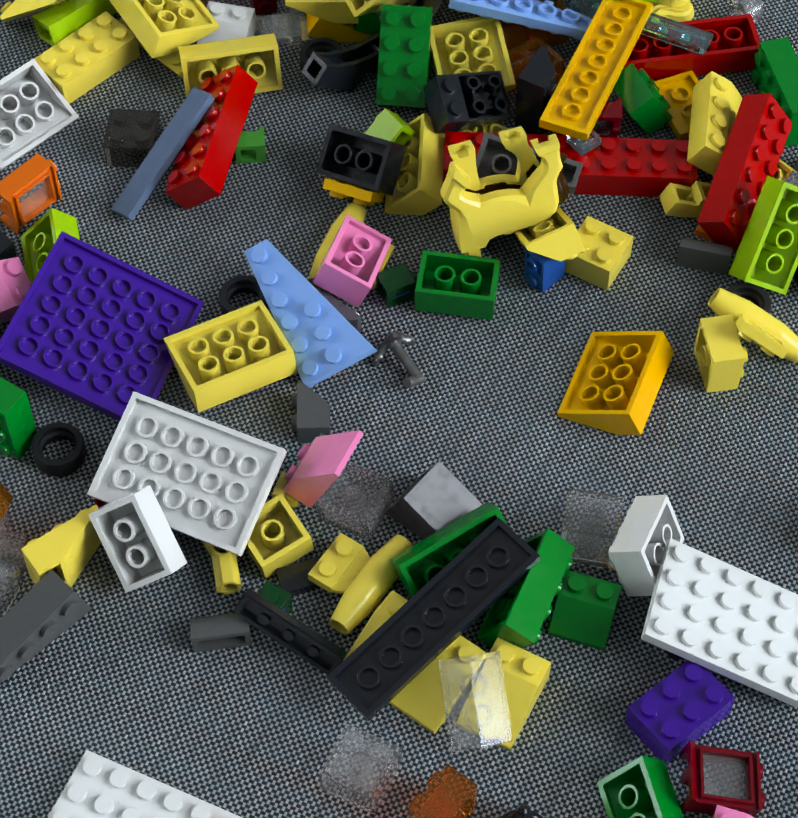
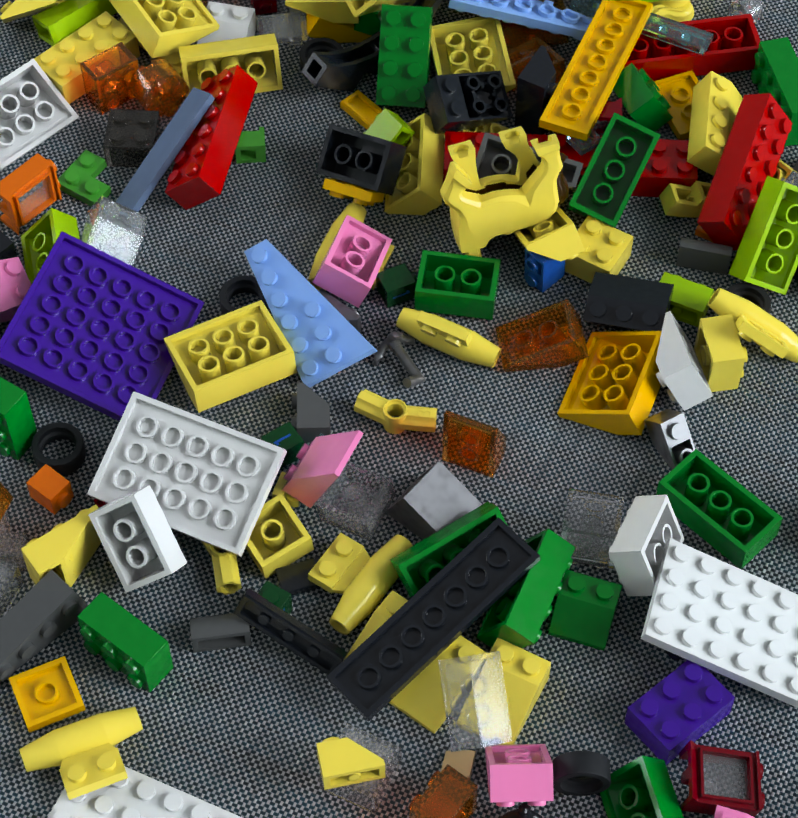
none -> yellow plate [9,656,86,733]
none -> light yellow plate [19,707,143,800]
none -> orange brick [26,464,74,515]
none -> bright green plate [58,150,111,209]
none -> green brick [77,592,174,693]
none -> clear orange brick [80,42,143,114]
none -> clear slope [81,196,147,266]
none -> clear orange brick [130,59,189,117]
none -> dark green brick [261,422,304,470]
none -> light yellow slope [316,737,385,790]
none -> yellow tile [340,90,383,129]
none -> light yellow piece [354,389,437,434]
none -> light yellow plate [396,307,501,368]
none -> tan slope [439,750,476,787]
none -> clear orange slope [442,410,507,478]
none -> bright pink slope [485,744,554,807]
none -> clear orange slope [496,299,589,372]
none -> black tyre [552,751,611,796]
none -> green brick [567,112,661,228]
none -> black slope [583,272,674,331]
none -> flat silver slope [645,409,695,470]
none -> white slope [656,311,713,411]
none -> green brick [656,449,783,569]
none -> lime brick [660,272,714,327]

